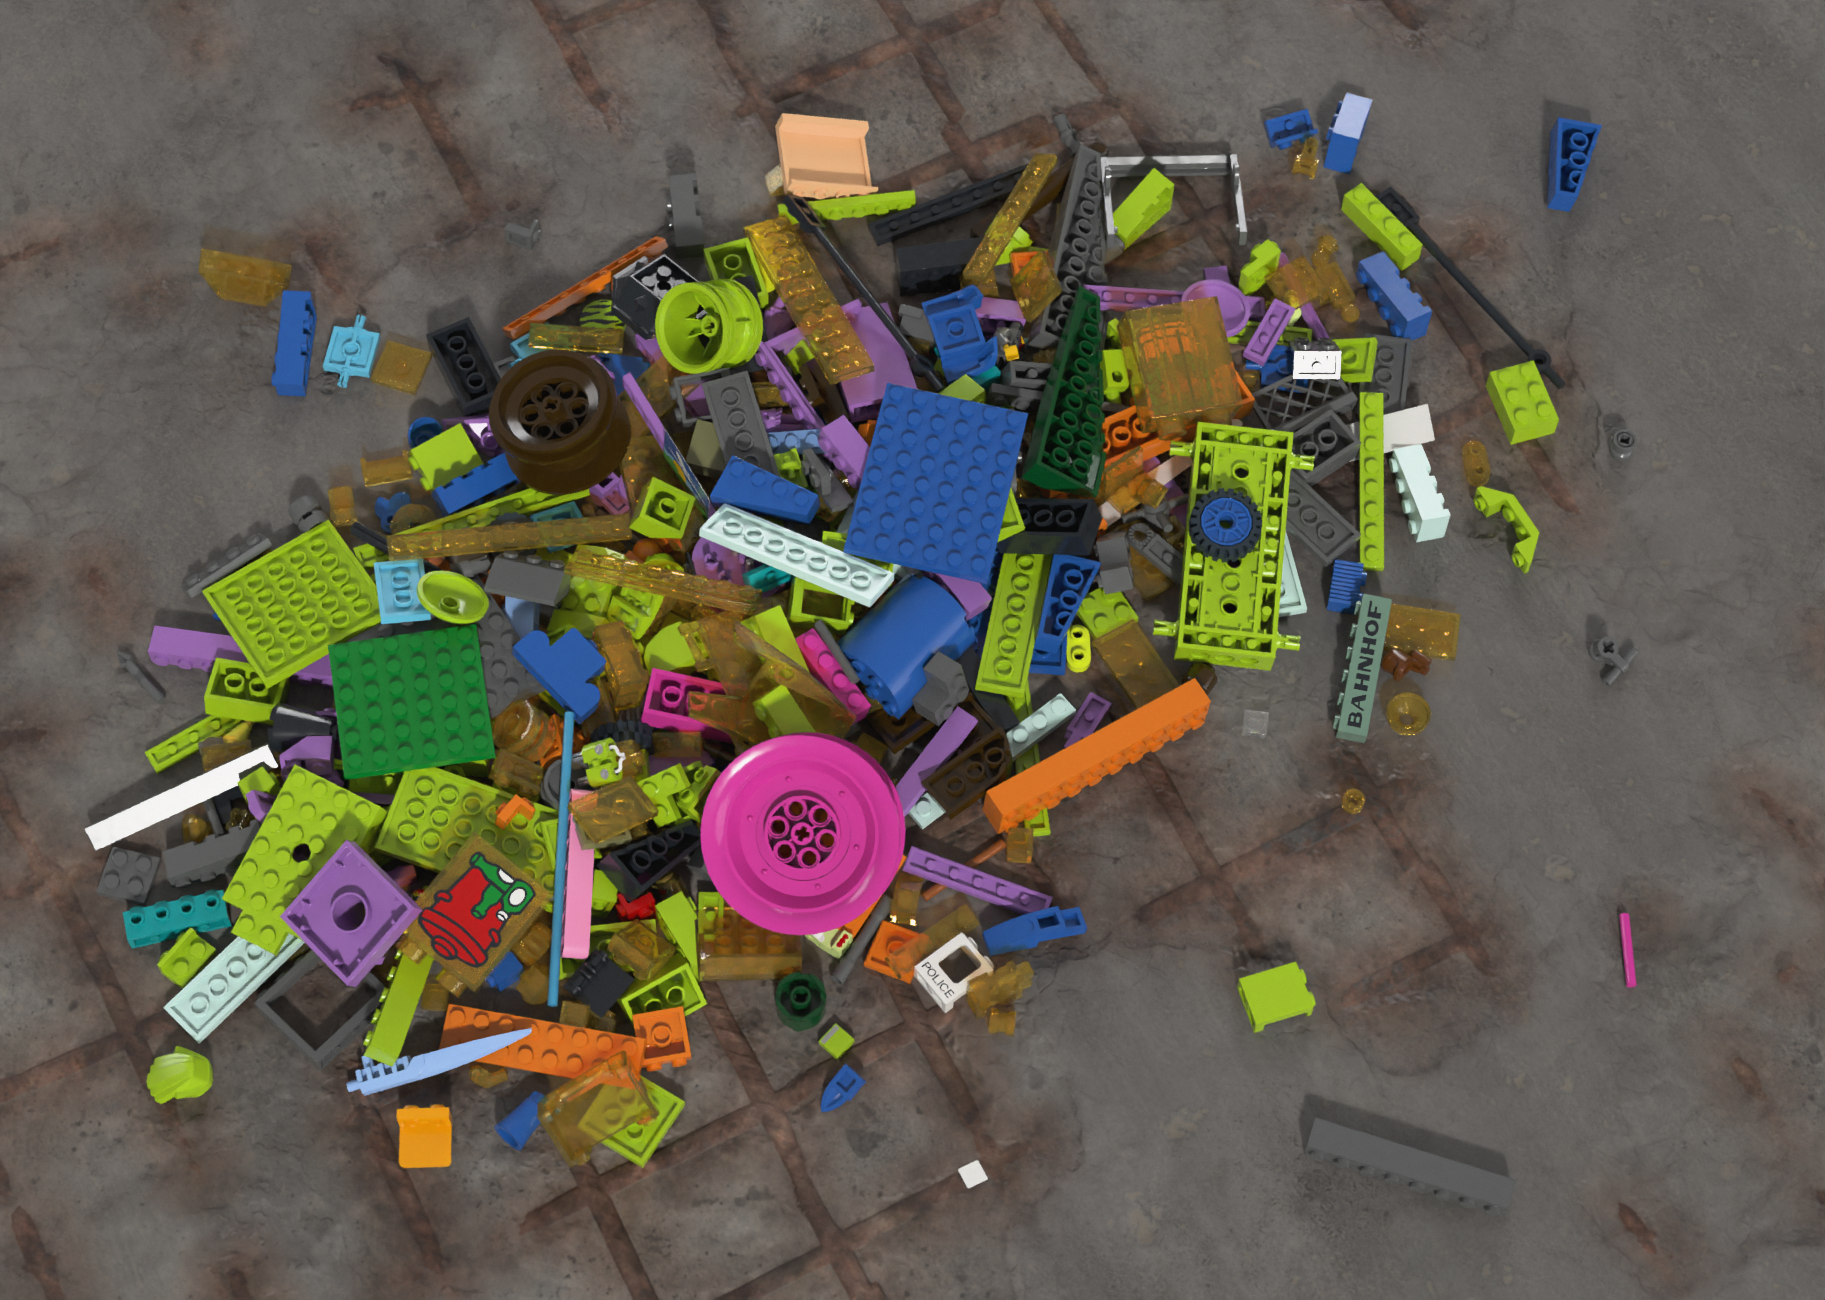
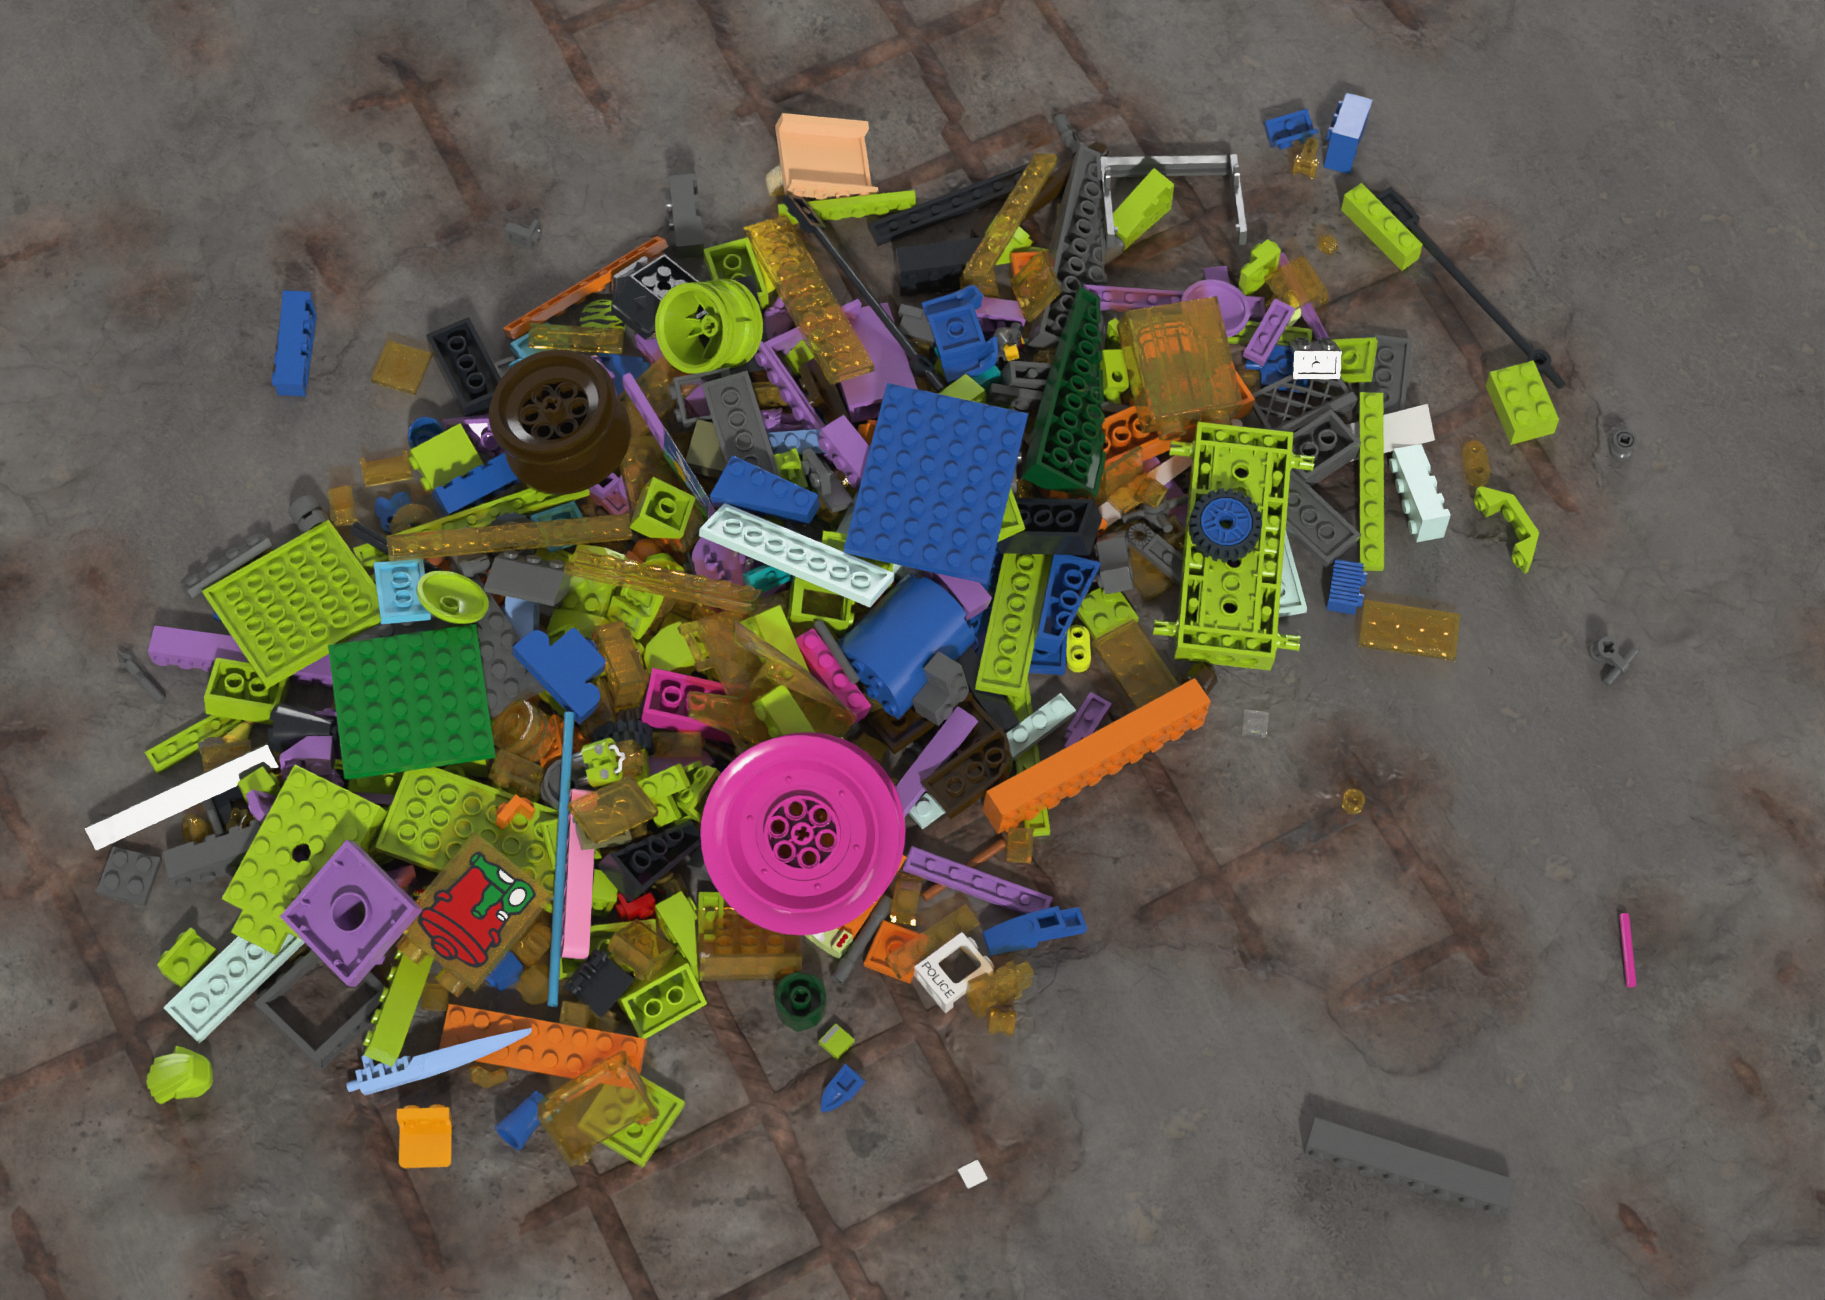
teal brick [123,889,232,949] -> none
clear yellow wedge [198,248,292,307] -> none
medium azure plate [323,315,381,388] -> none
orange plate [632,1006,692,1072] -> none
lime panel [1237,962,1316,1033] -> none
clear yellow plate [1311,249,1360,323] -> none
sand green brick [1333,594,1392,743] -> none
blue wedge [1356,251,1432,340] -> none
reddish brown piece [1380,647,1432,682] -> none
clear yellow piece [1386,692,1431,736] -> none
blue wedge [1547,117,1602,212] -> none

